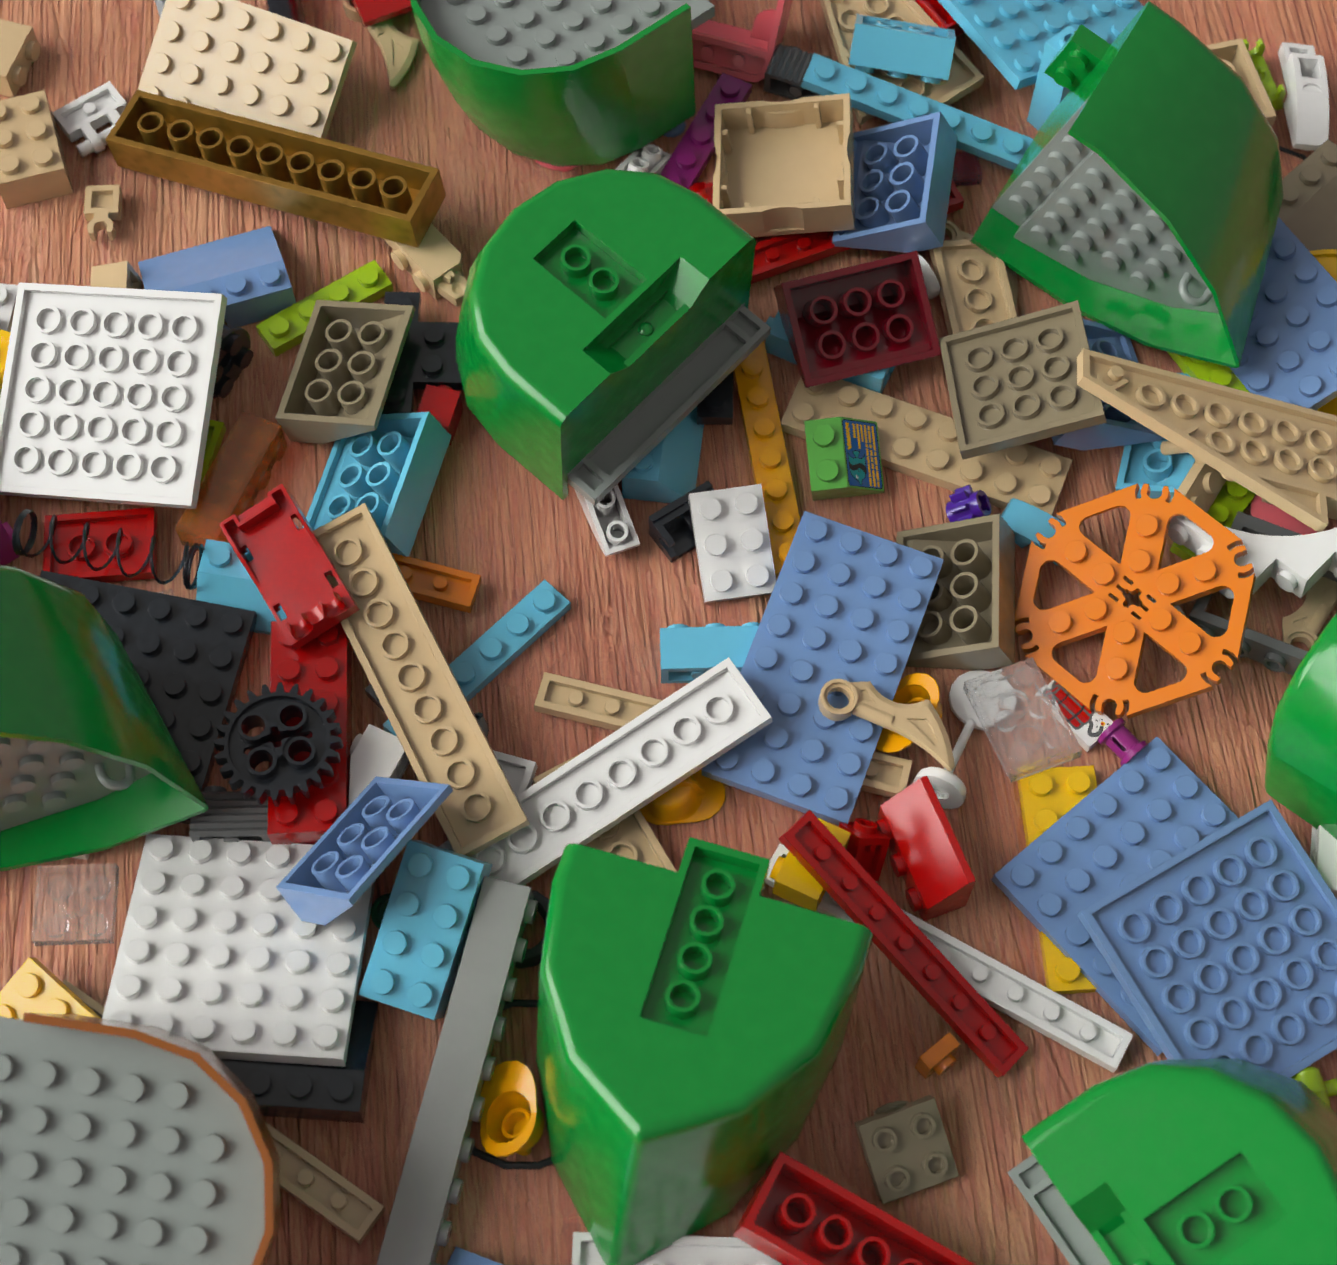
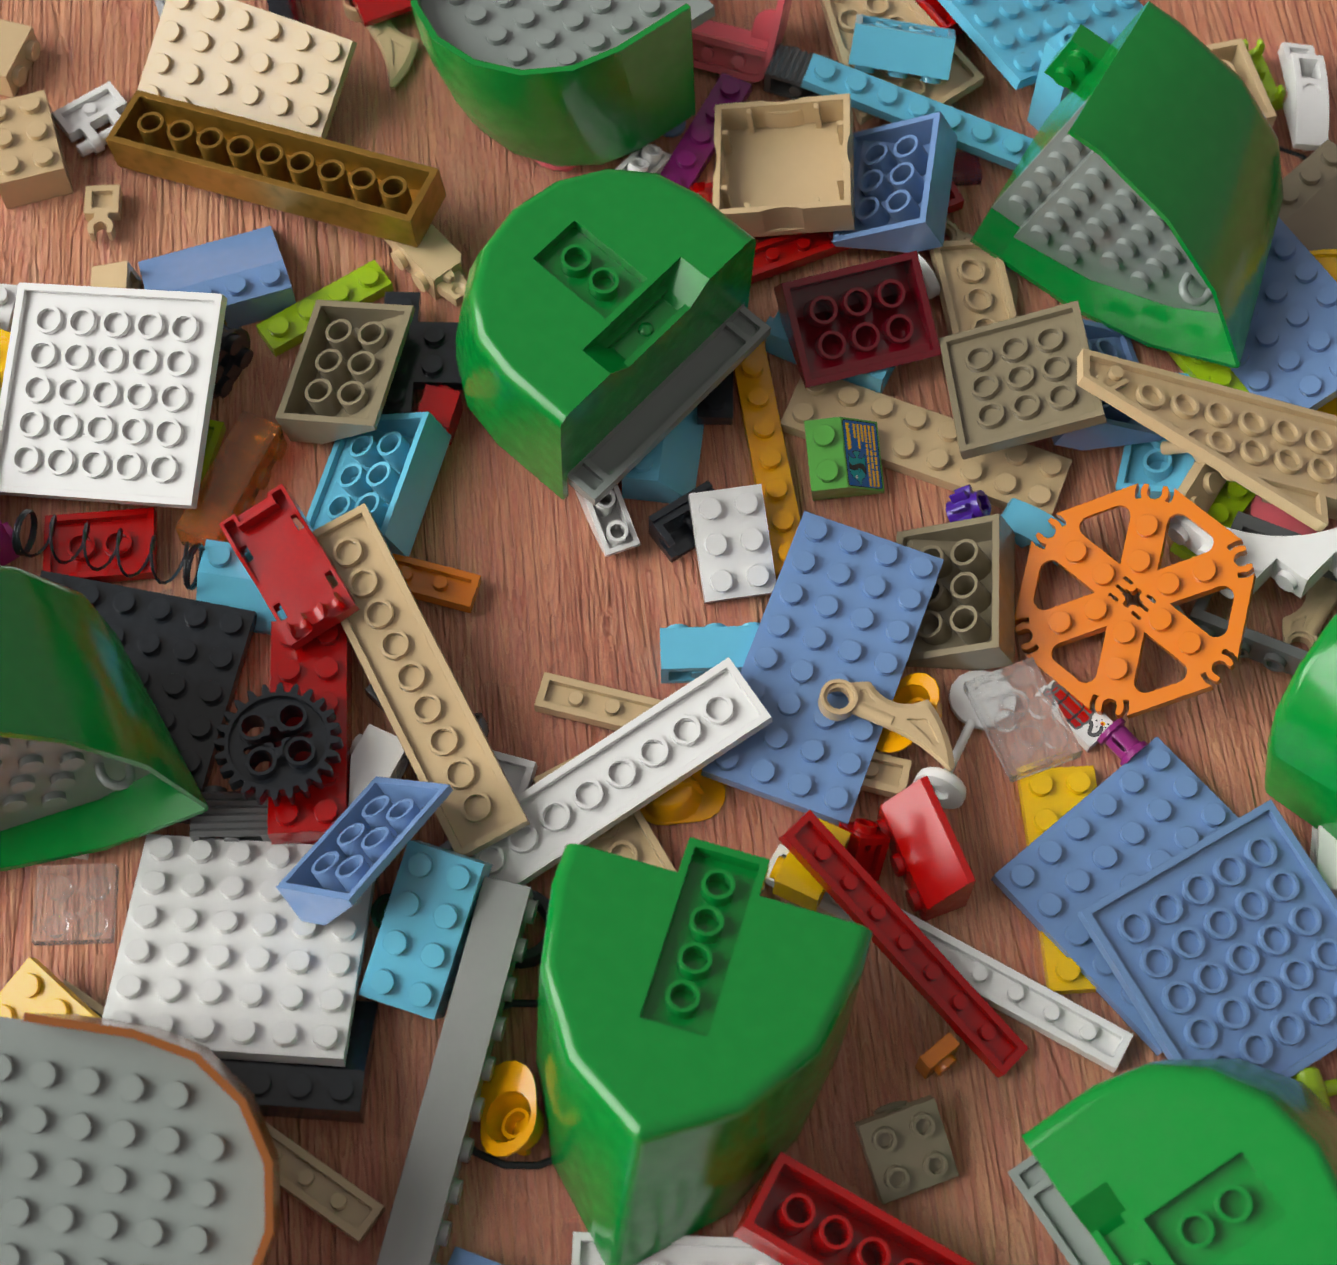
medium azure plate [382,579,571,736] -> none

